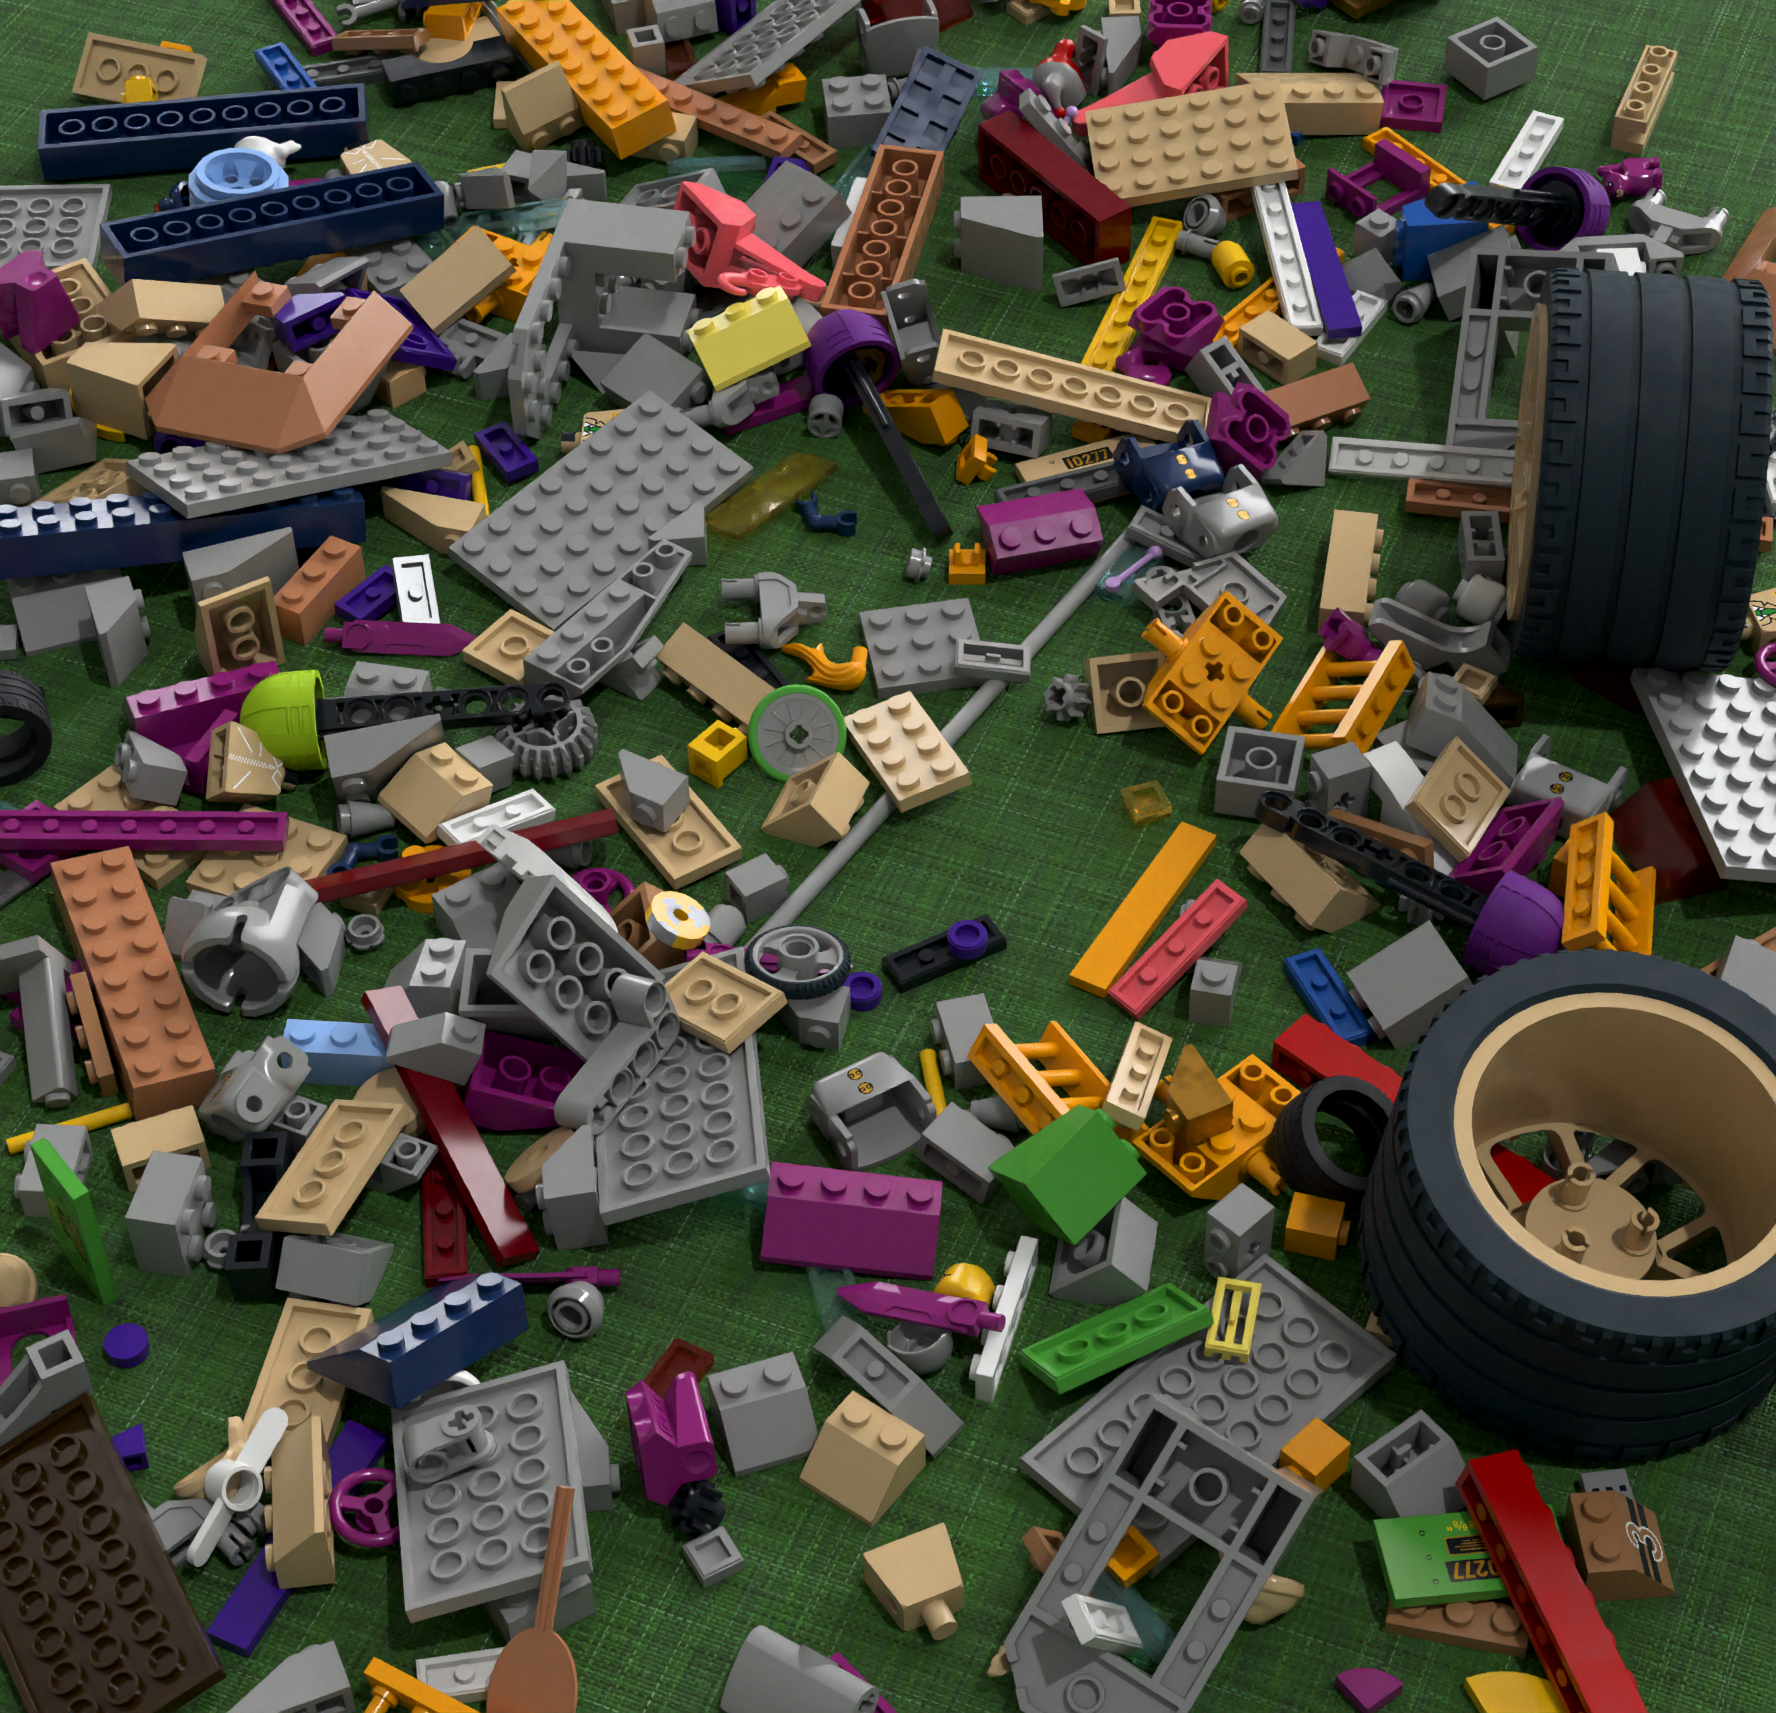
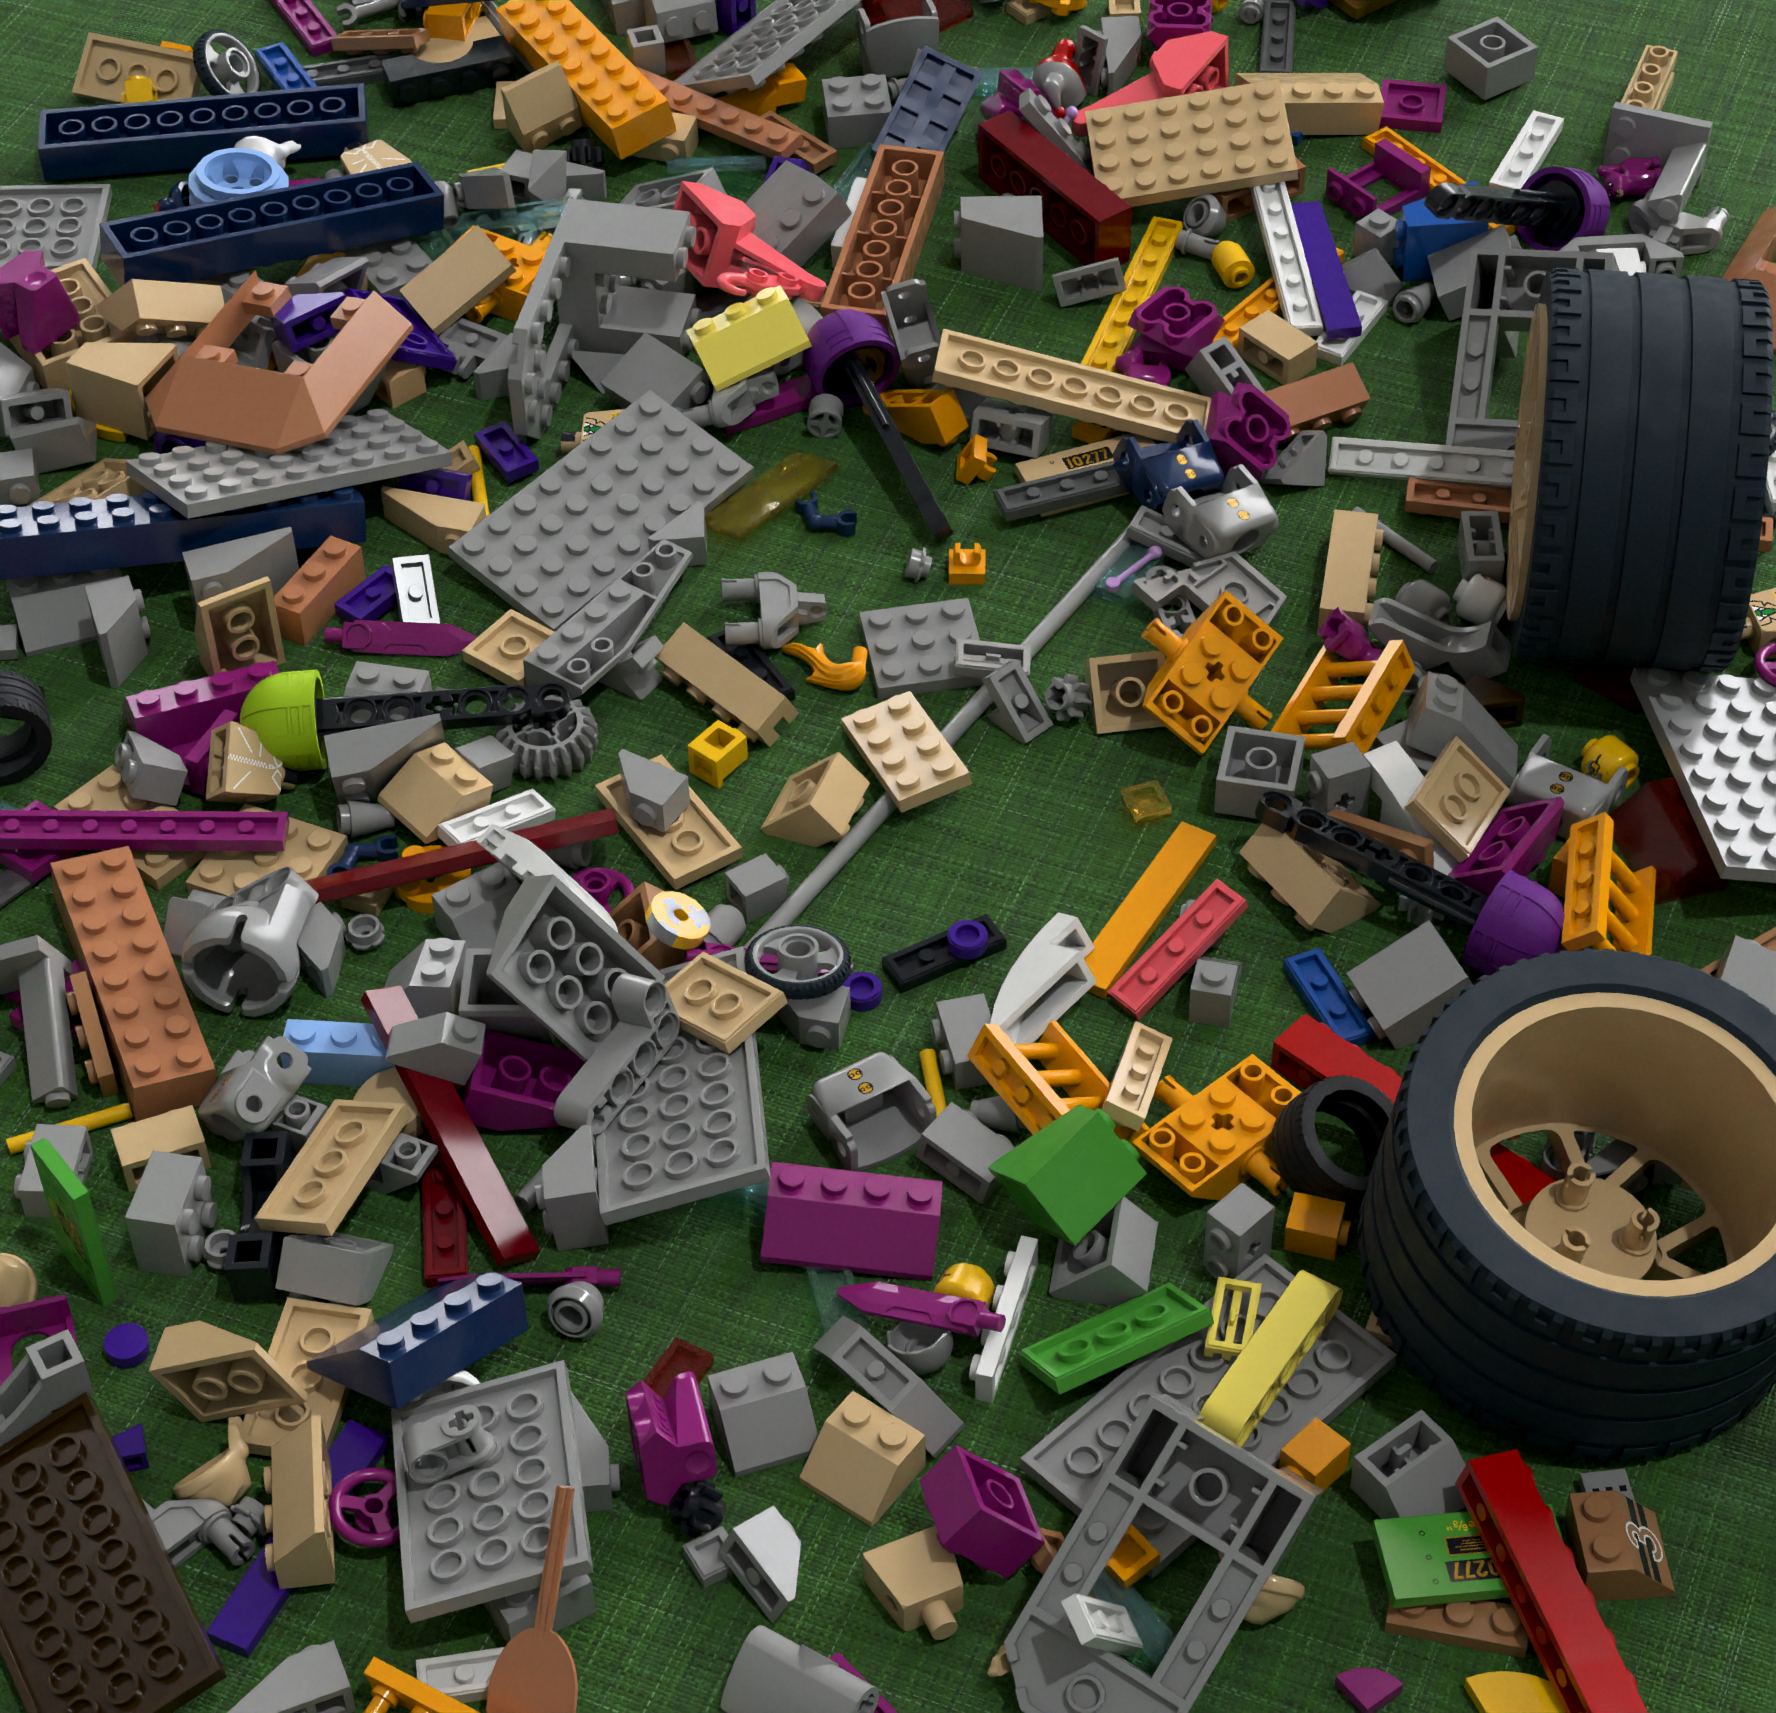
white piece [187,1407,288,1567] -> none
tan tile [504,1126,575,1193] -> none
light grey wheel [748,684,846,783] -> none
magenta slope [976,488,1103,576] -> none
pearl gold slope [1163,1044,1233,1147] -> none
light grey slope [1308,29,1399,85] -> none
tan tile [1453,663,1498,705] -> none
none -> tan slope [149,1320,309,1422]
none -> light grey wheel [193,29,262,96]
none -> slope [718,1505,801,1624]
none -> magenta brick [919,1445,1045,1578]
none -> light grey slope [982,659,1054,744]
none -> white slope [990,912,1097,1044]
none -> light yellow beam [1200,1270,1343,1447]
none -> light grey piece [1352,507,1439,574]
none -> yellow head [1581,735,1640,789]
none -> light grey piece [1603,102,1713,224]

